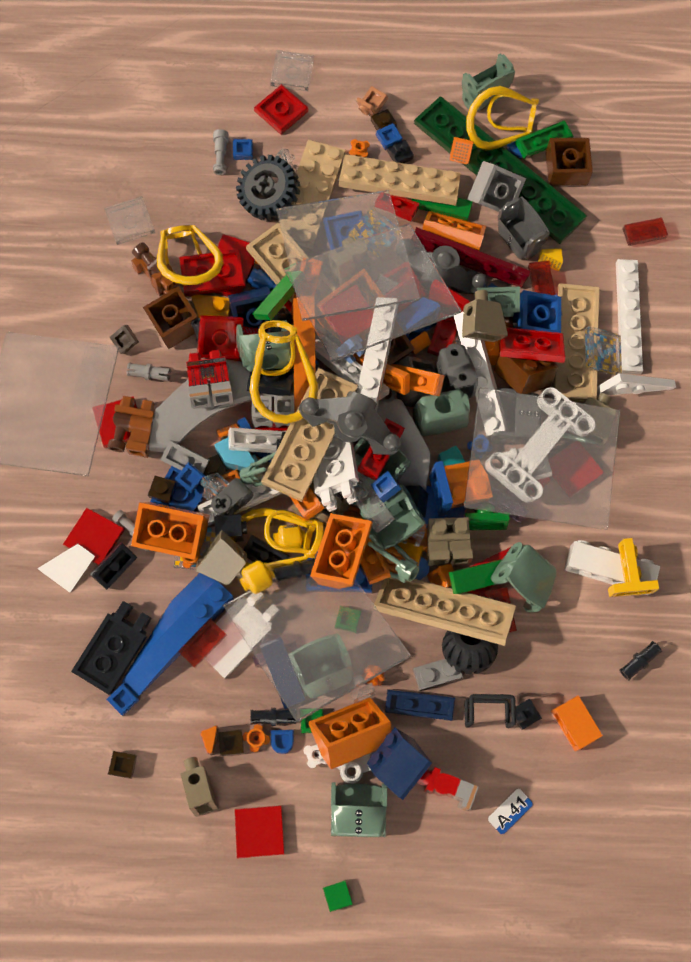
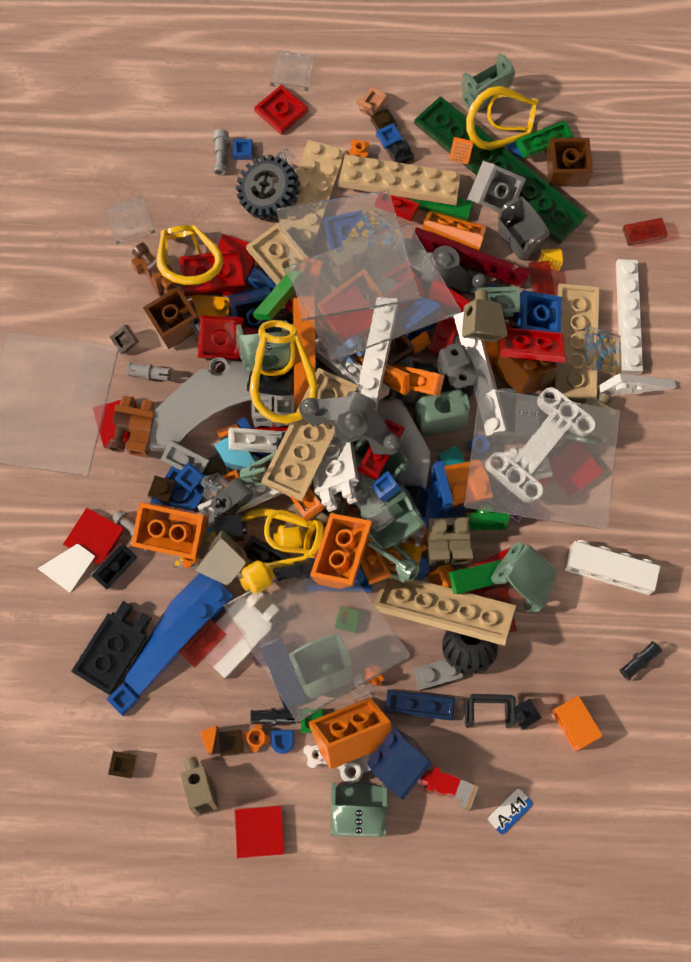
hips [186,350,233,409] -> none
green tile [323,880,352,912] -> none
yellow bracket [608,538,659,597] -> none

